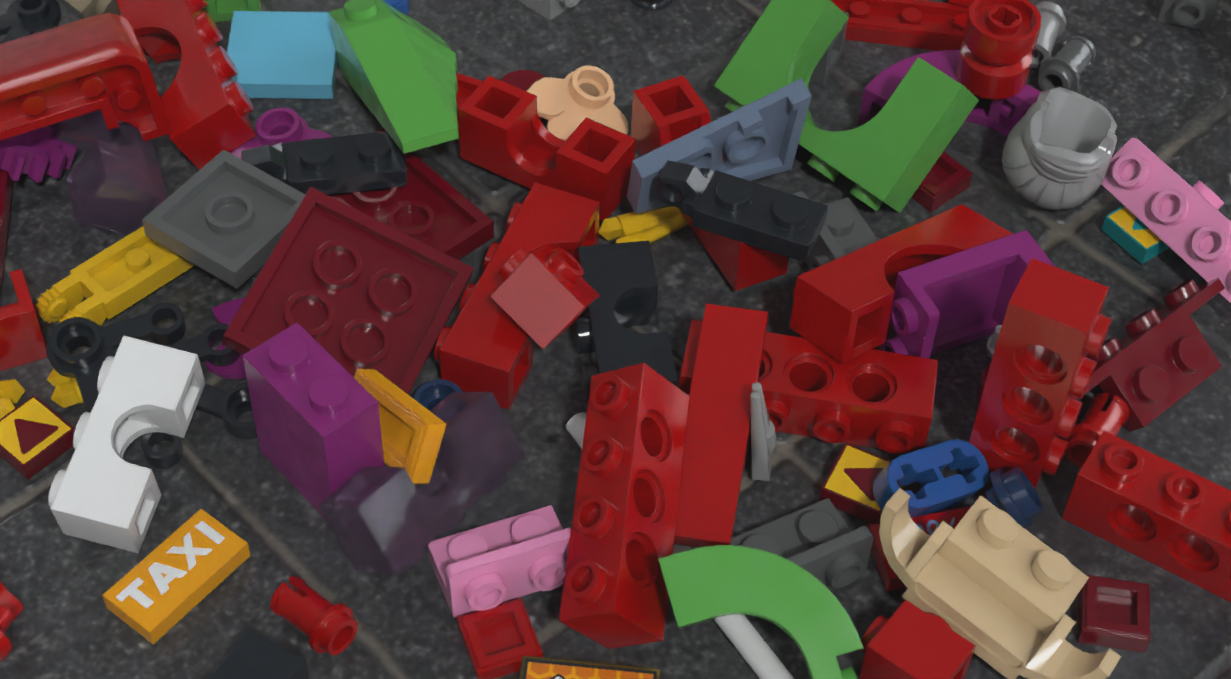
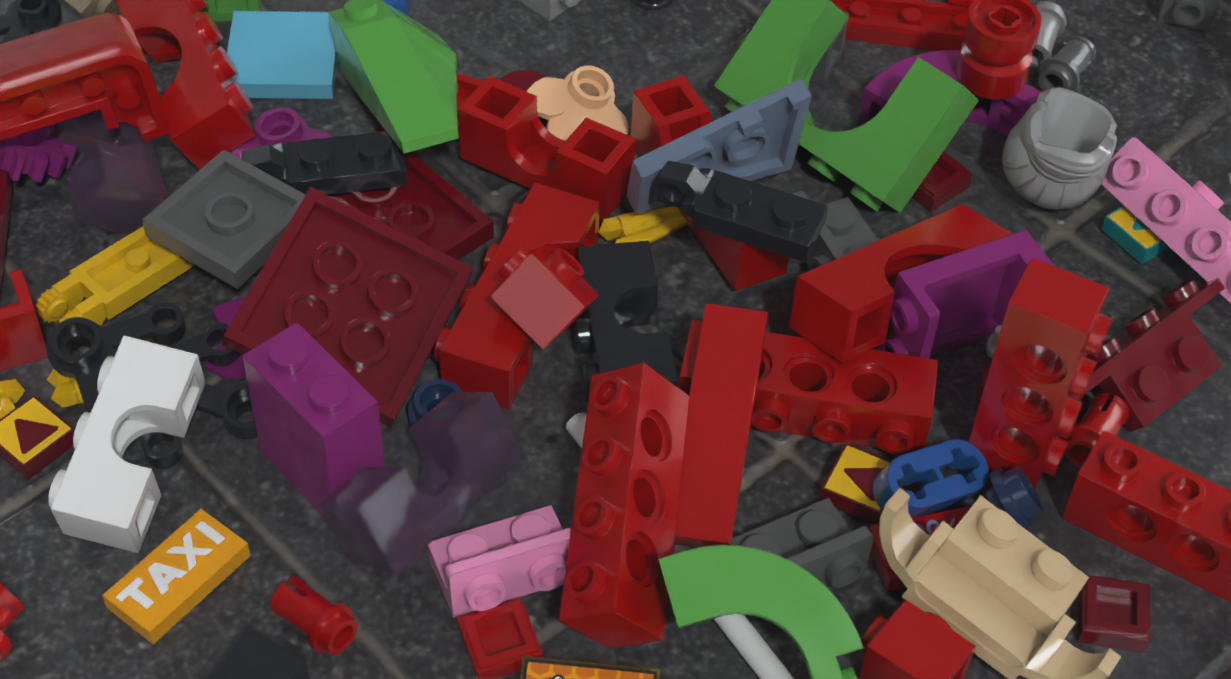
light orange tile [354,369,447,484] -> none
light grey piece [750,382,777,481] -> none

